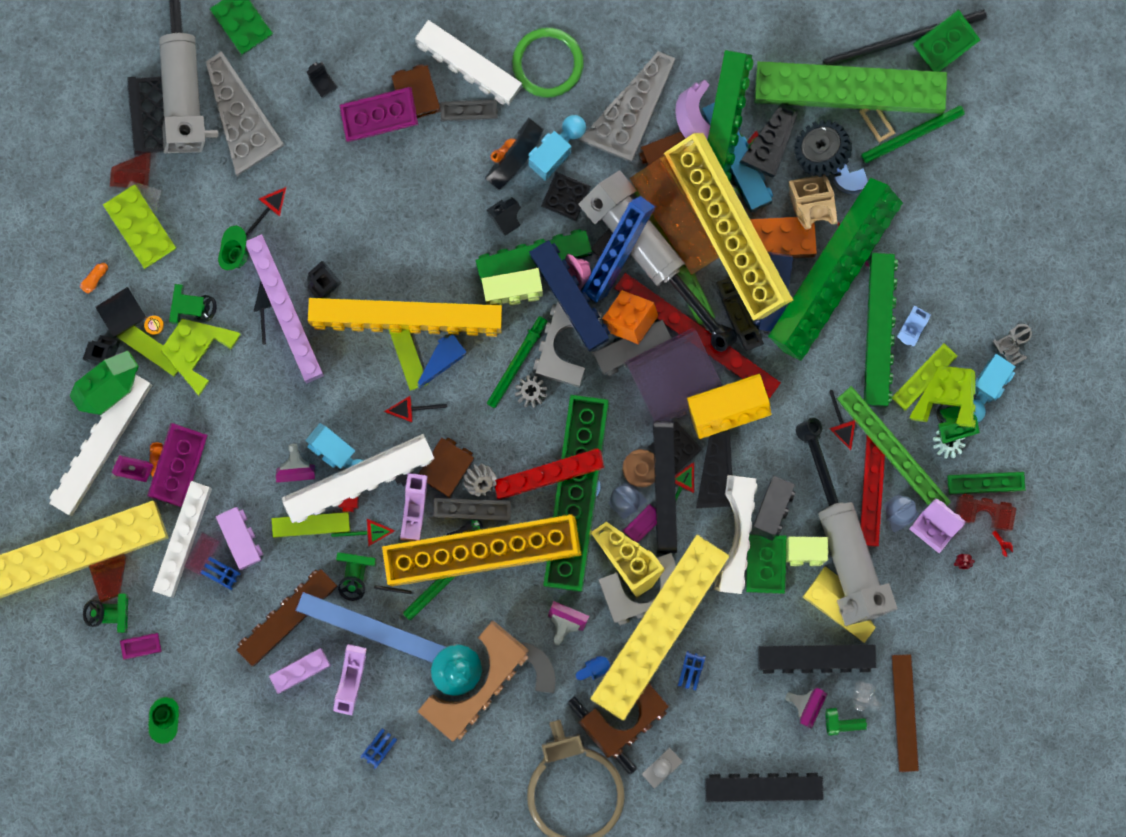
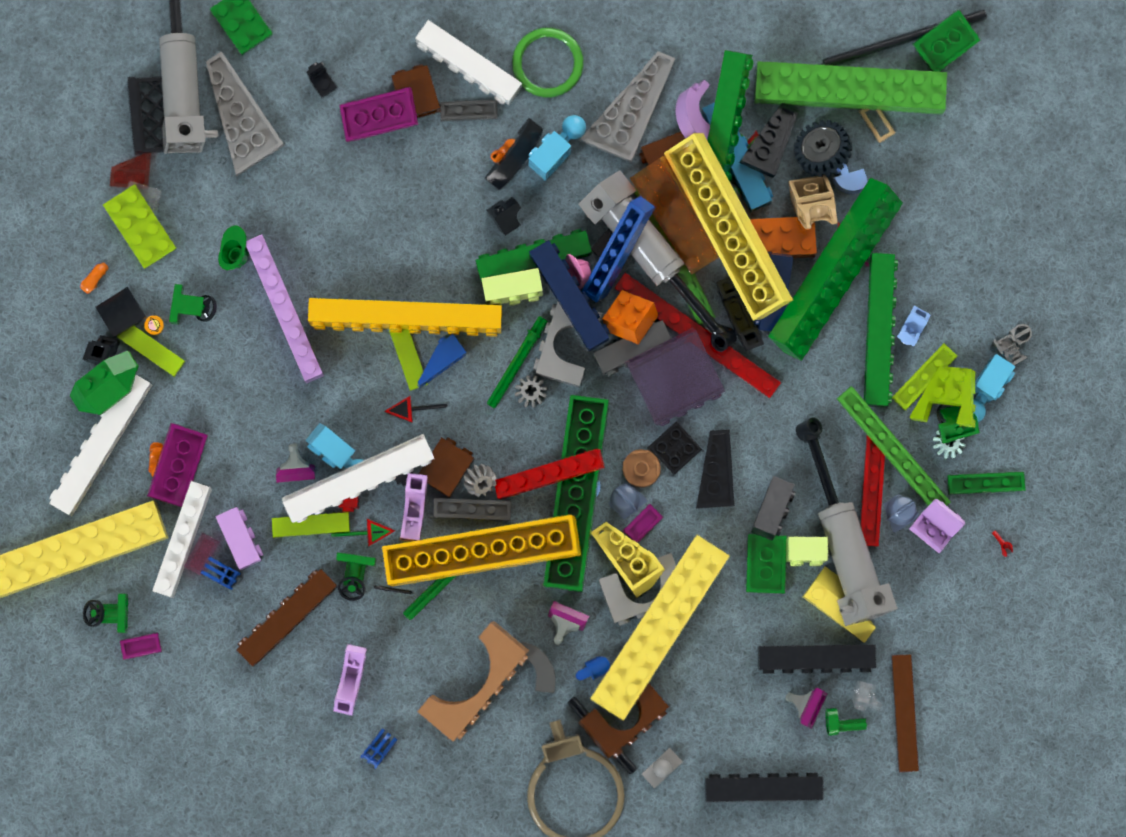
clear red wing [89,554,126,603] -> none
magenta piece [111,455,154,482] -> none
green piece [148,697,179,744] -> none
lime wing [161,318,241,396] -> none
piece [246,187,286,236] -> none
black piece [254,281,272,345] -> none
lavender brick [269,648,331,694] -> none
medium blue tile [296,592,446,663] -> none
black brick [307,261,342,299] -> none
teal helmet [431,645,482,696] -> none
black piece [447,519,483,536] -> none
black tile [541,172,591,221] -> none
black beam [653,421,677,554] -> none
piece [675,462,694,501] -> none
blue arm [678,651,706,691] -> none
yellow slope [687,374,772,439] -> none
white arch [713,475,757,594] -> none
piece [829,390,855,450] -> none
green axle [862,106,965,163] -> none
clear red arch [954,494,1017,532] -> none
dark red plate [954,554,975,570] -> none

